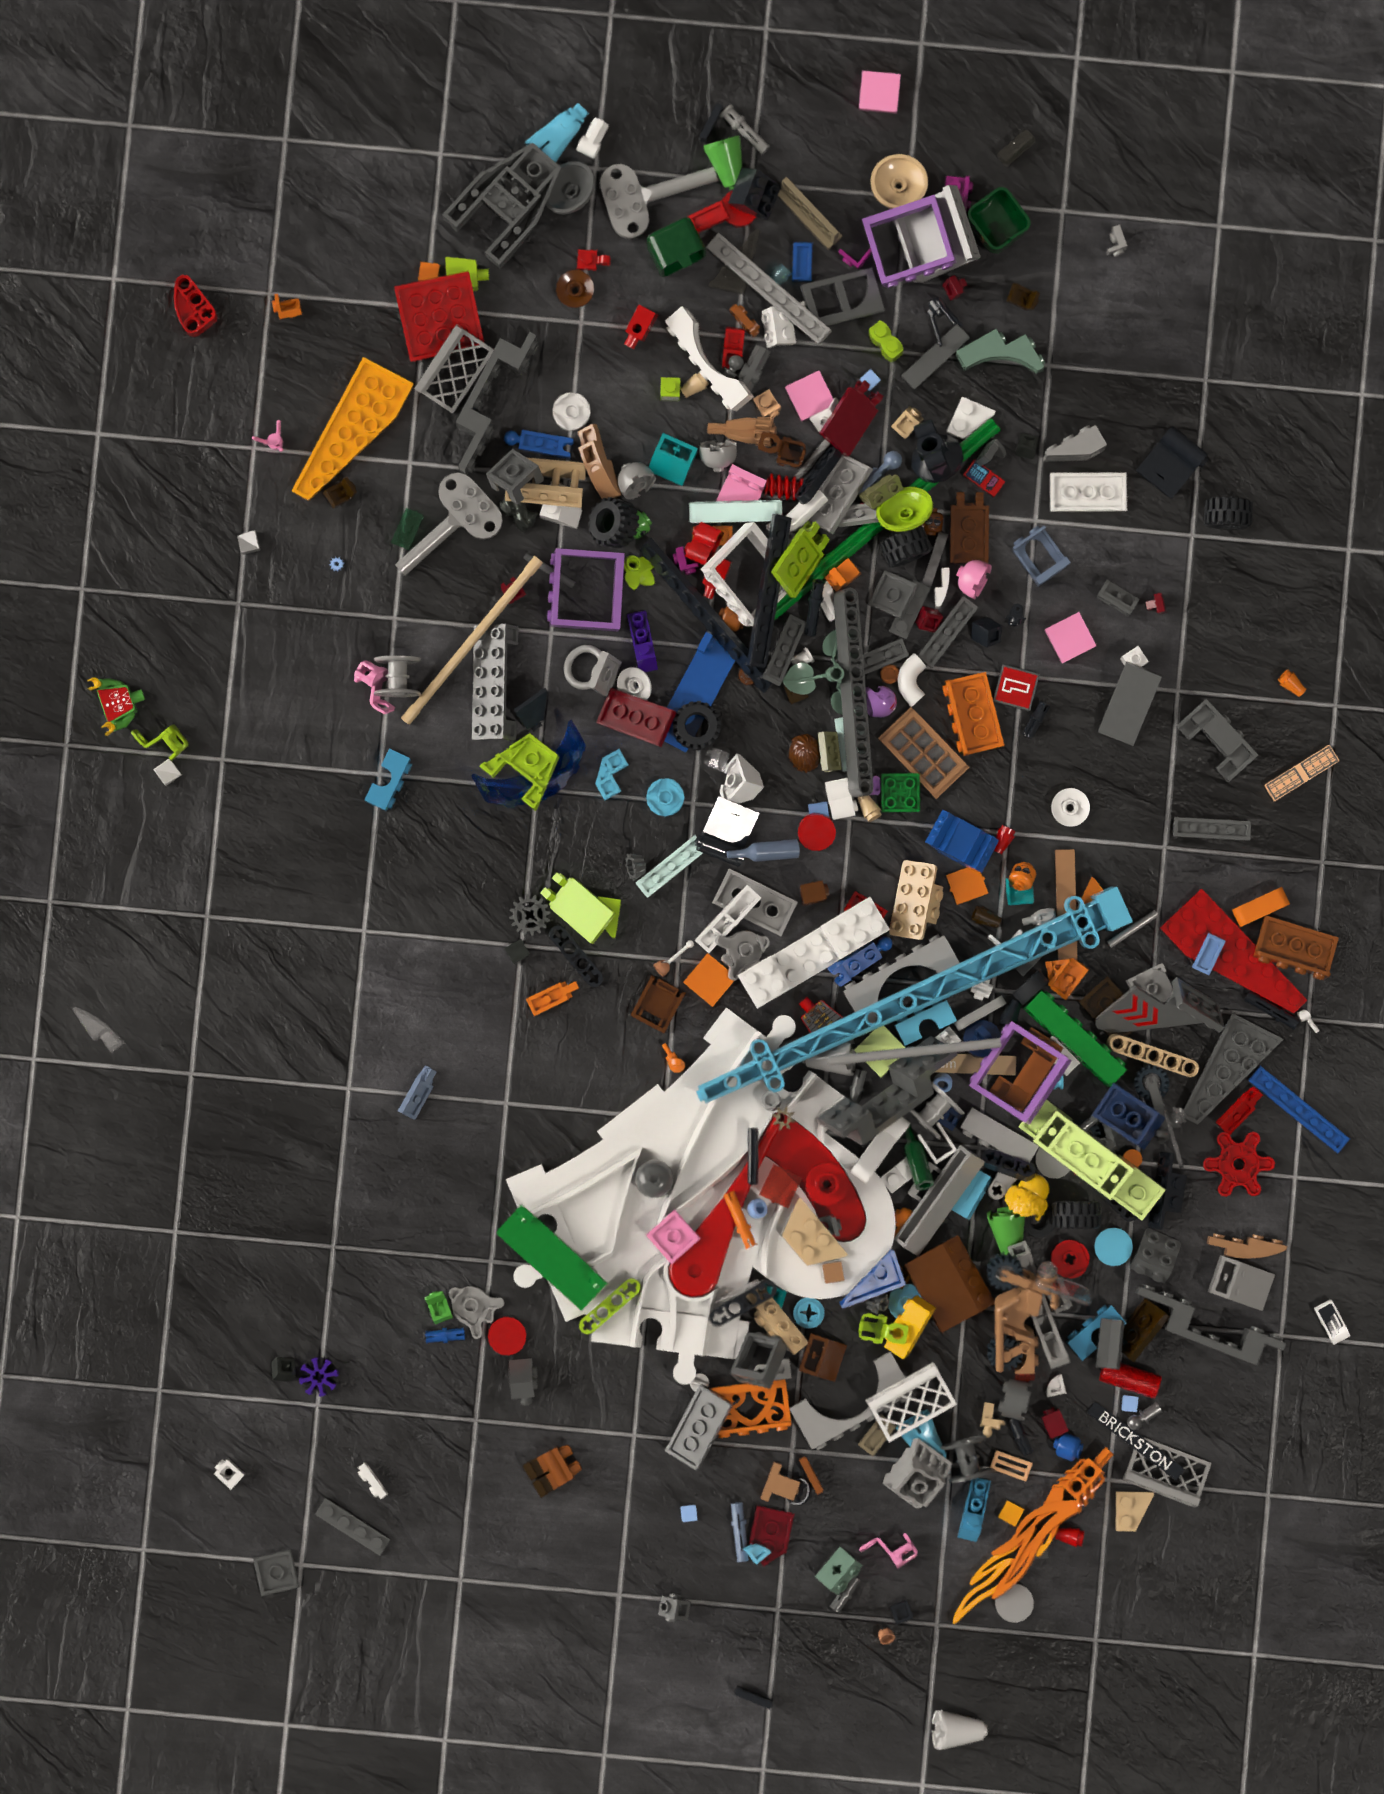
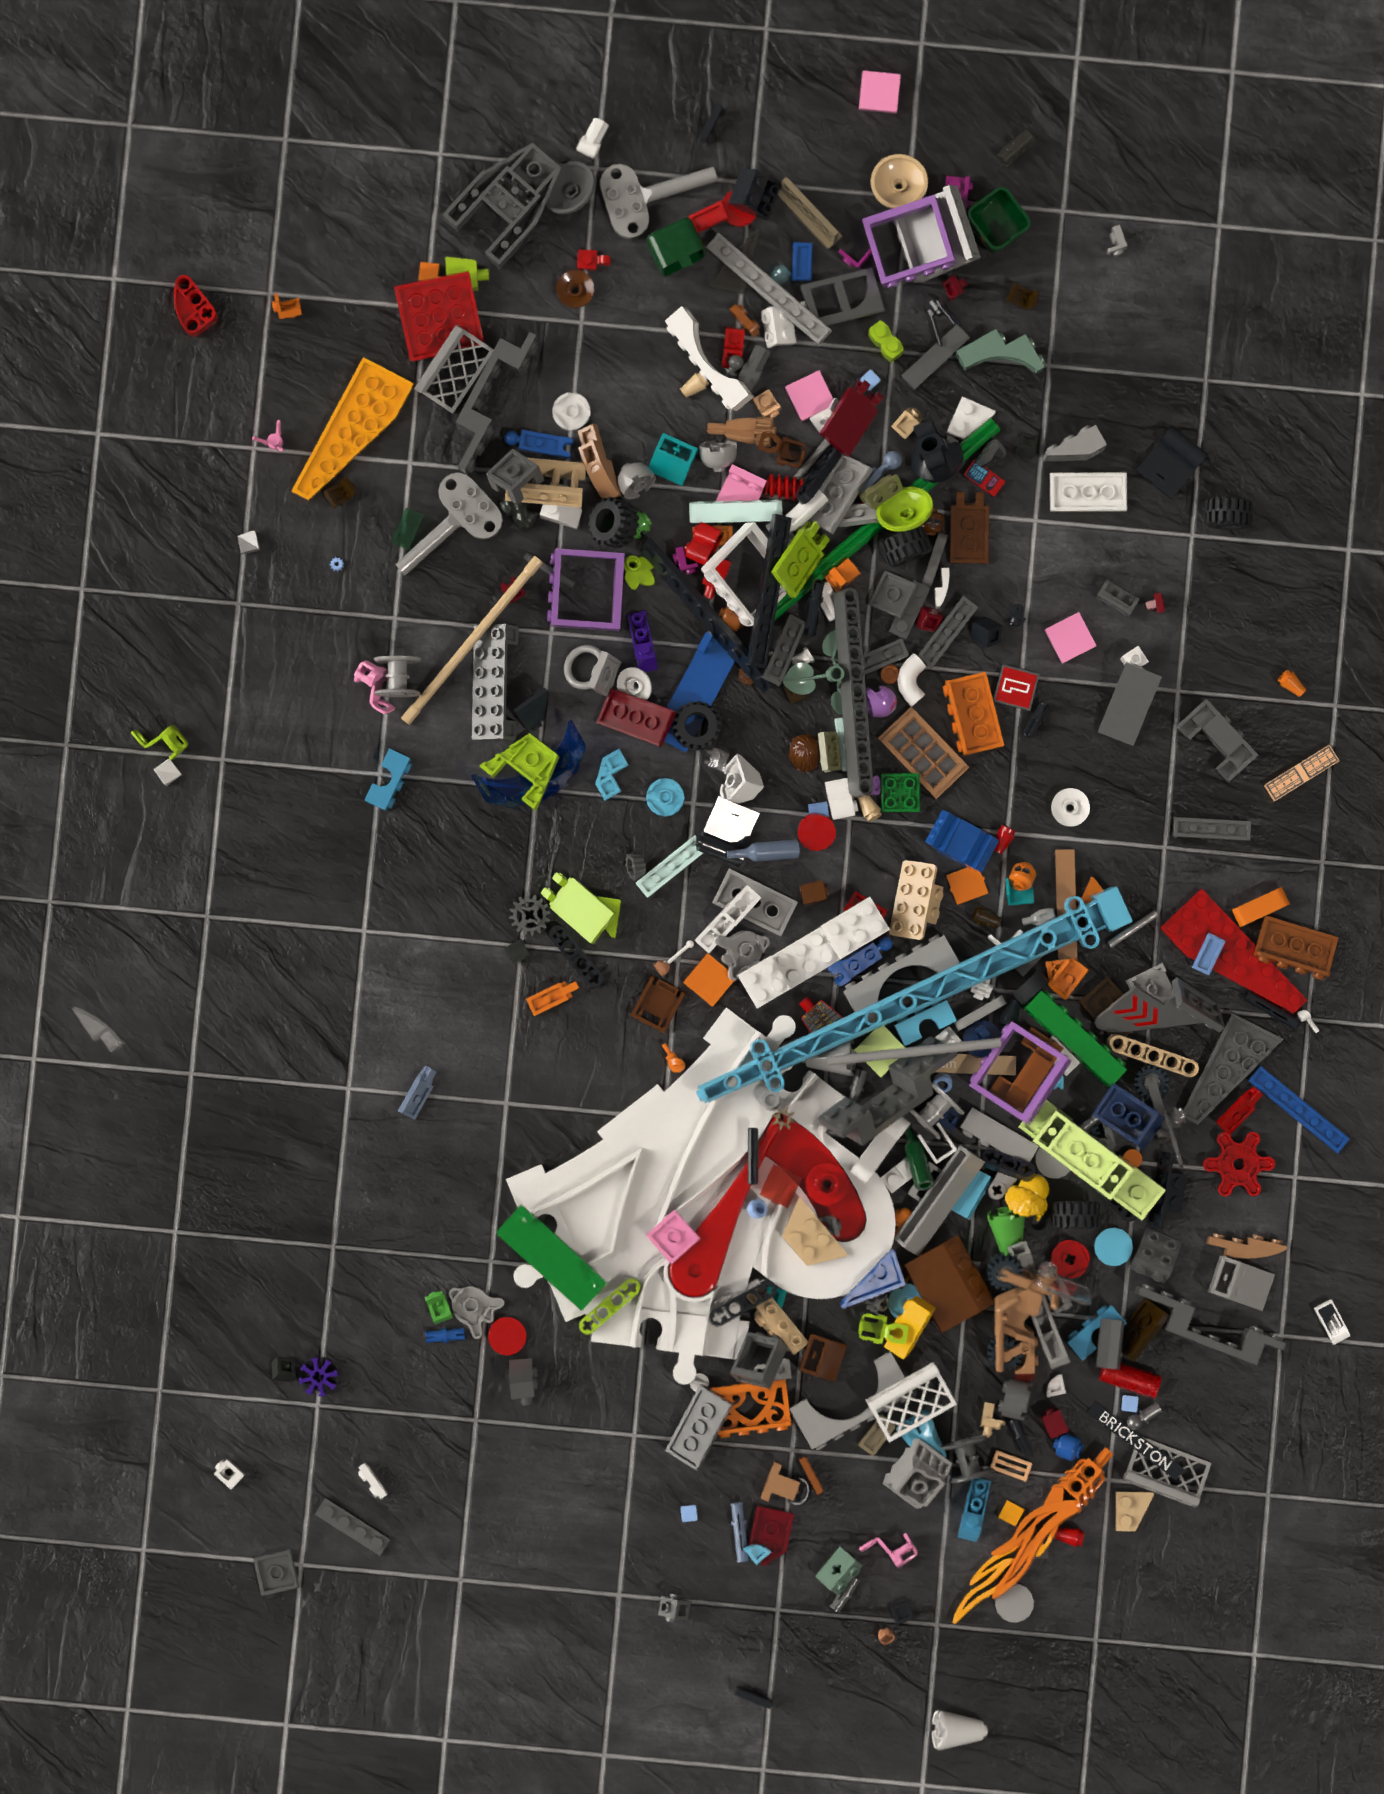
torso [87,678,145,736] -> none
dark orange hips [523,1444,582,1498] -> none
medium azure piece [525,103,588,162] -> none
red torso [624,304,659,349] -> none
dark grey cylinder [635,1160,673,1198] -> none
lime brick [661,377,680,401] -> none
bright green cone [704,135,742,190] -> none
light grey pin [719,104,770,155] -> none
orange pin [723,1191,757,1249] -> none
medium azure gear [793,1298,824,1328] -> none
medium nougat tile [822,1261,845,1284] -> none
bright pink cylinder [956,560,992,600] -> none
sand blue panel [1012,526,1071,587] -> none

